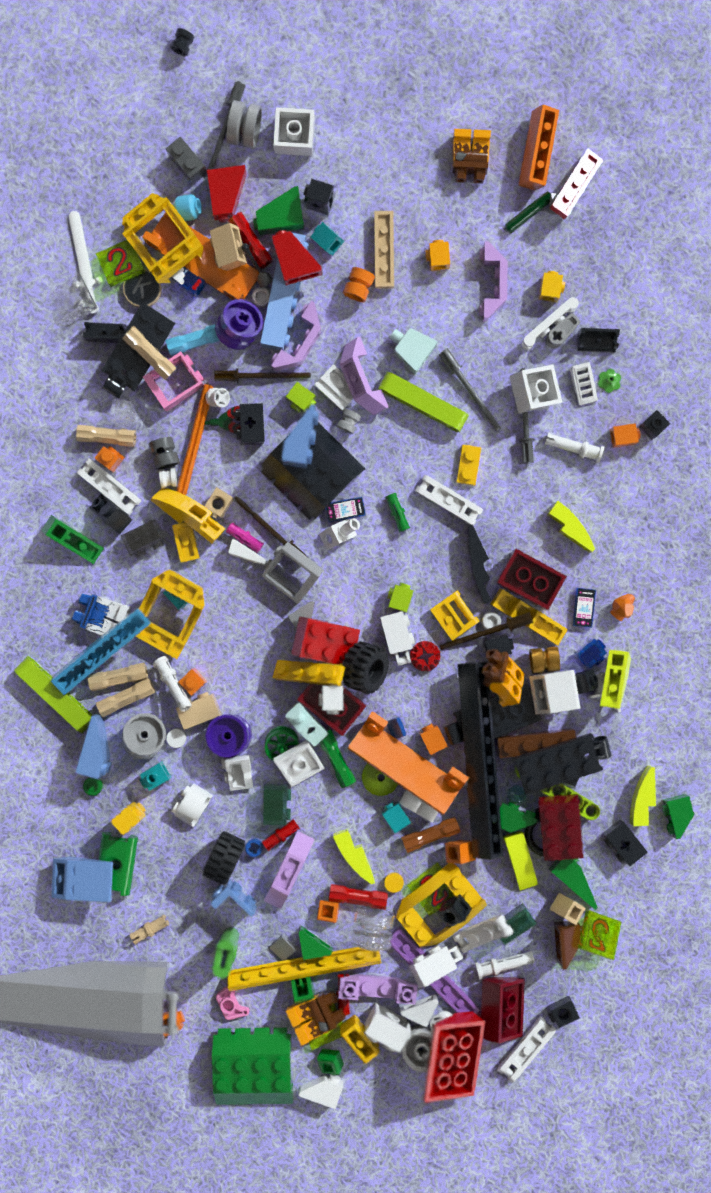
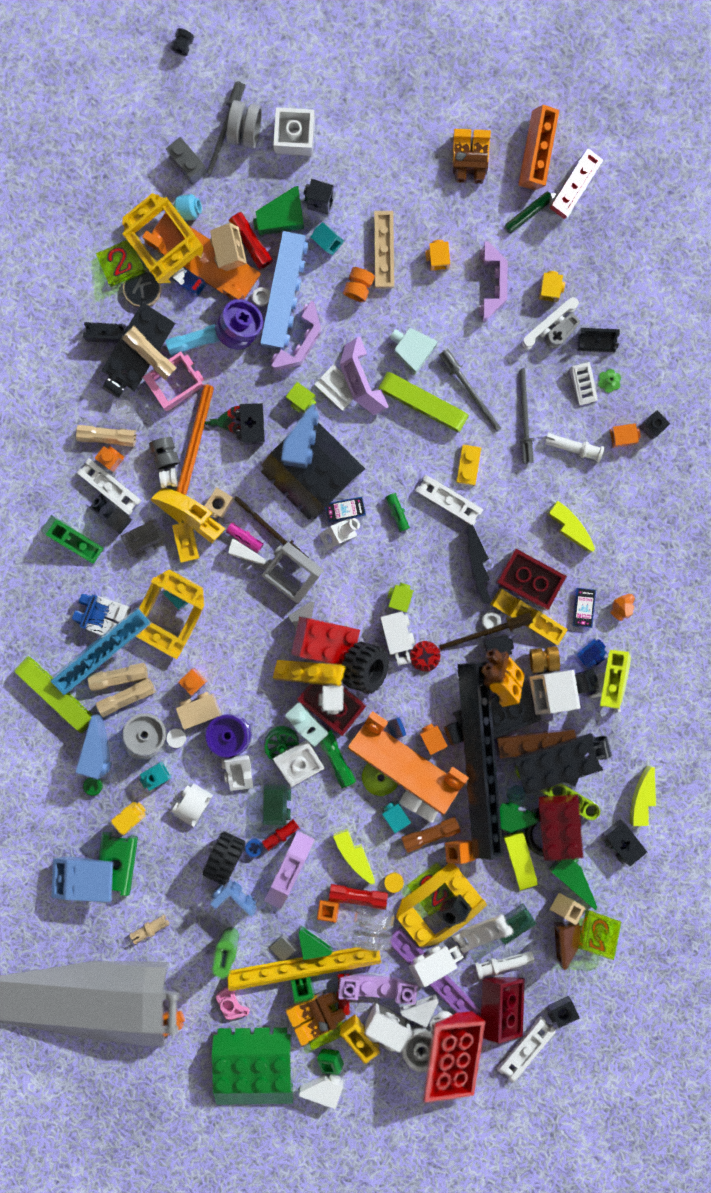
clear bracket [50,274,98,327] -> none
white sword [69,211,103,315] -> none
white pin [153,656,192,712] -> none
white wheel [206,388,230,407] -> none
red slope [207,165,247,223] -> none
dark brown piece [214,368,311,383] -> none
hinge [242,243,273,288] -> none
red slope [272,230,323,286] -> none
light grey wheel [336,409,361,434] -> none
yellow plate [430,590,479,641] -> none
white brick [510,365,562,413] -> none
green slope [661,794,694,839] -> none

